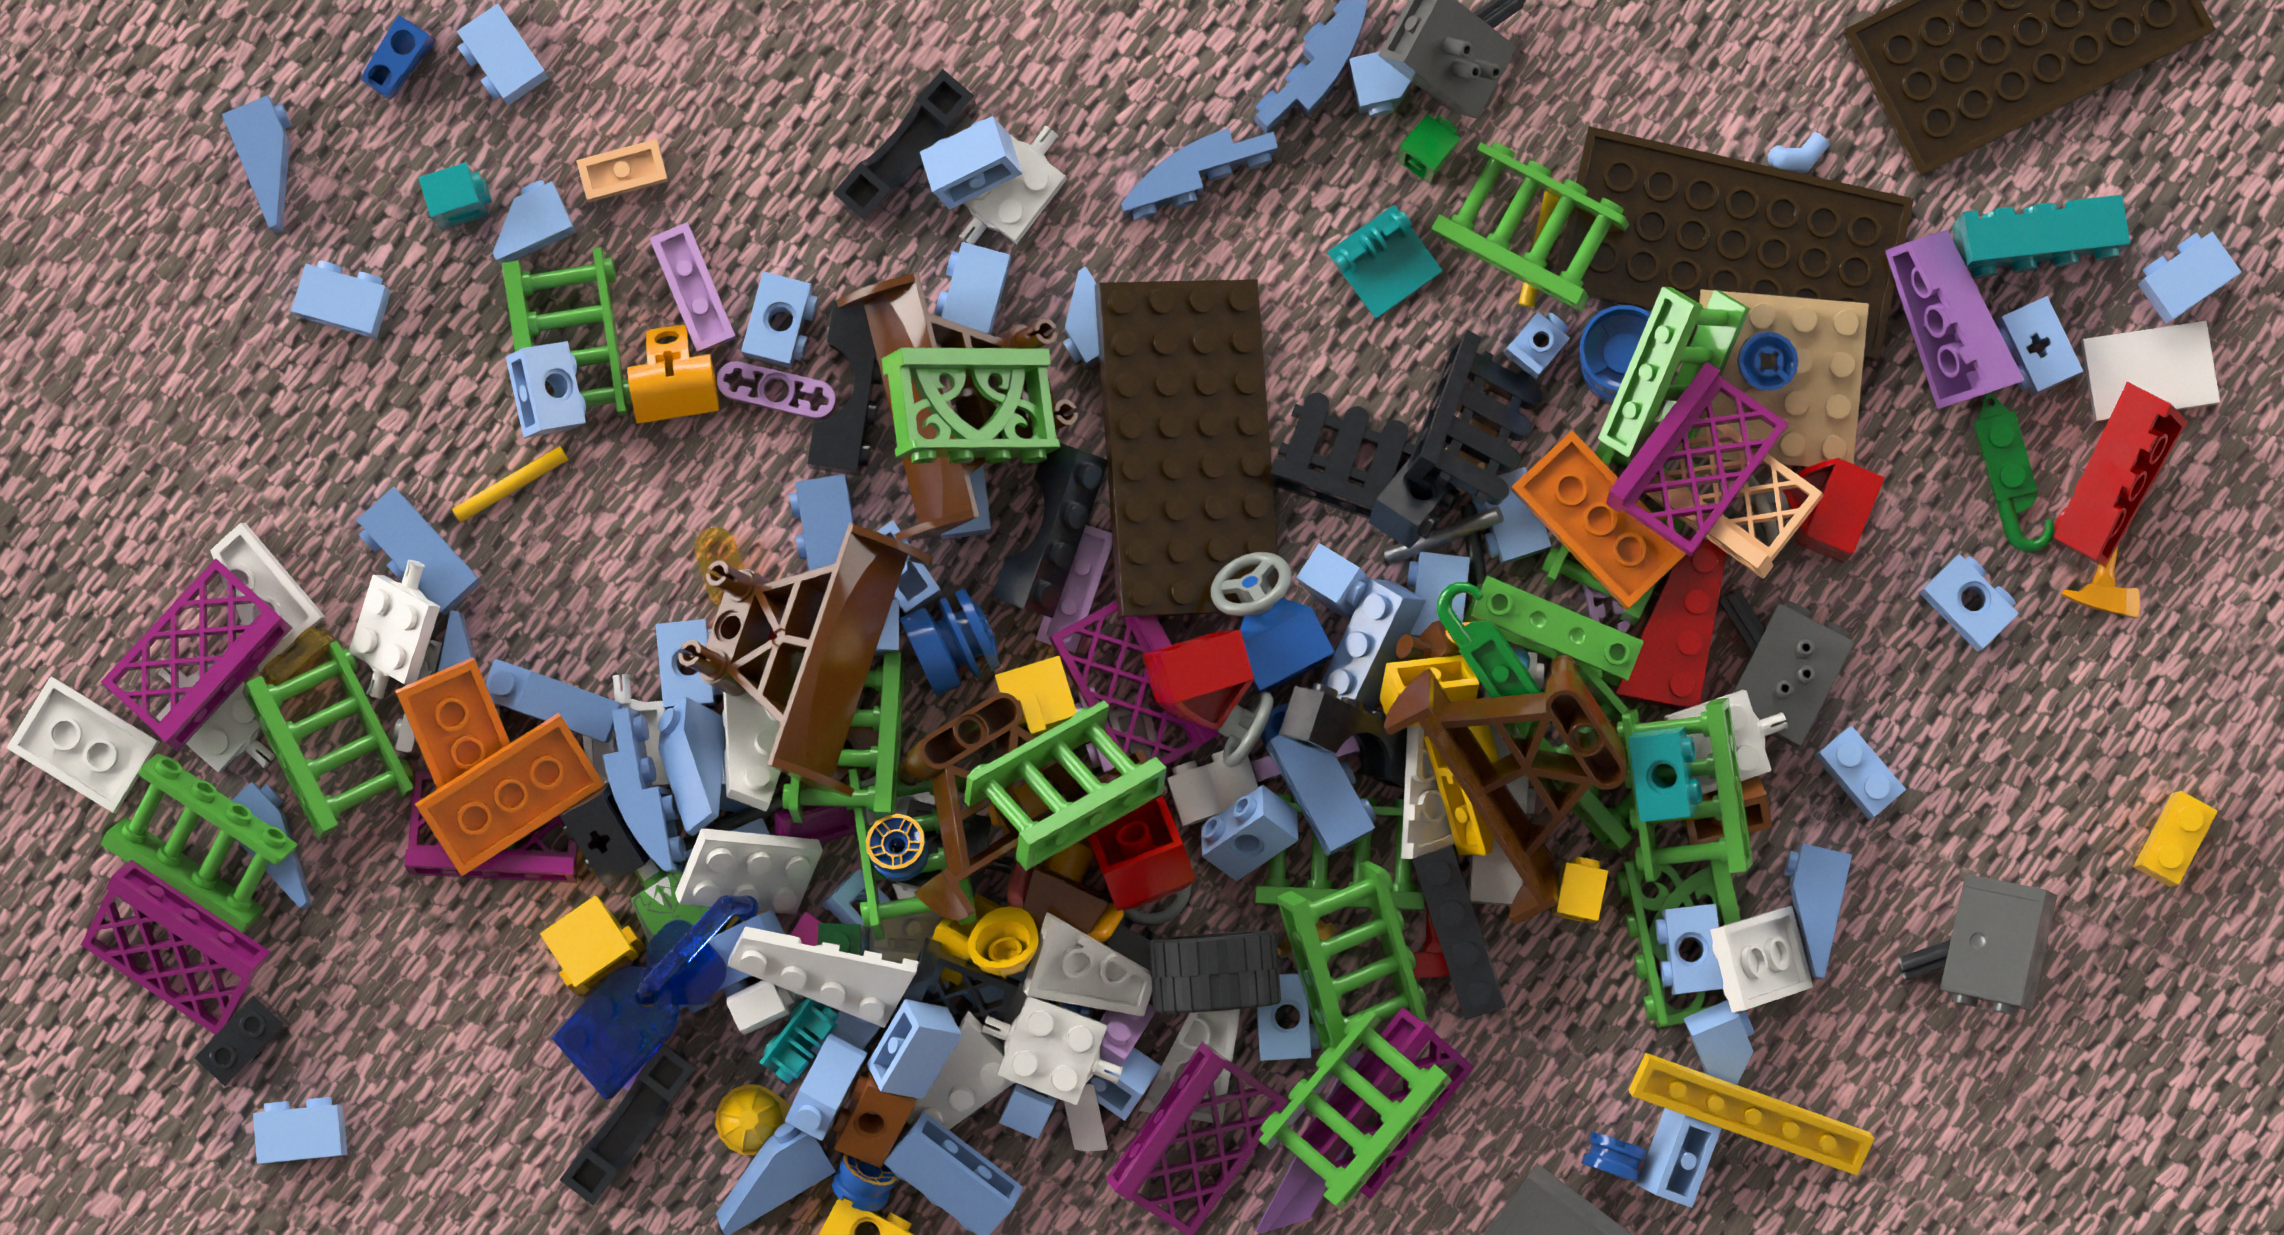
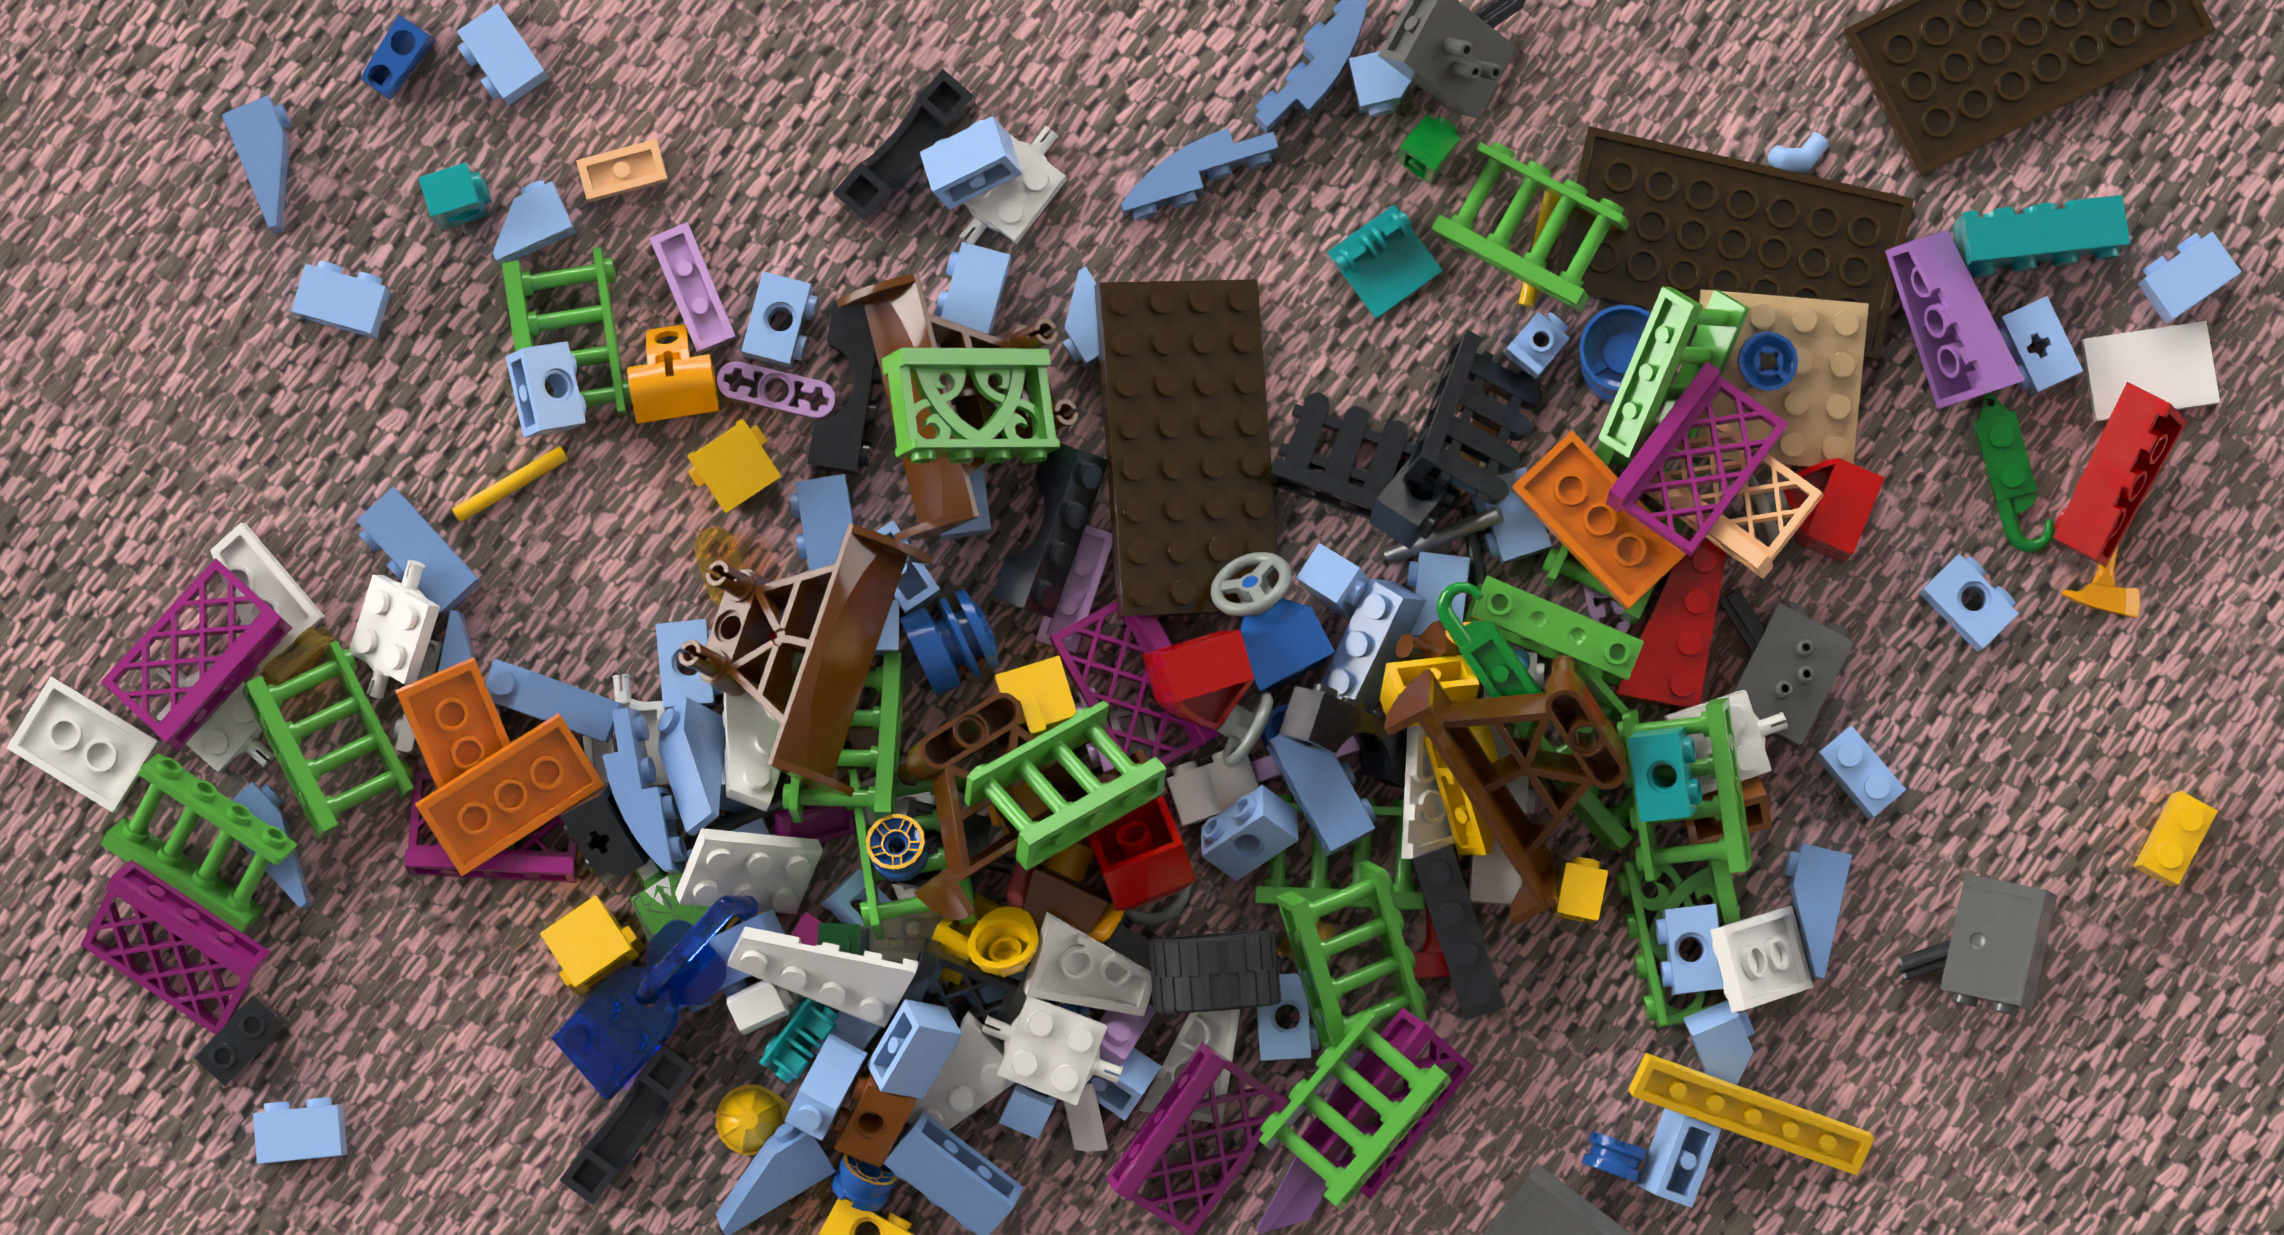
none -> yellow plate [687,418,782,514]

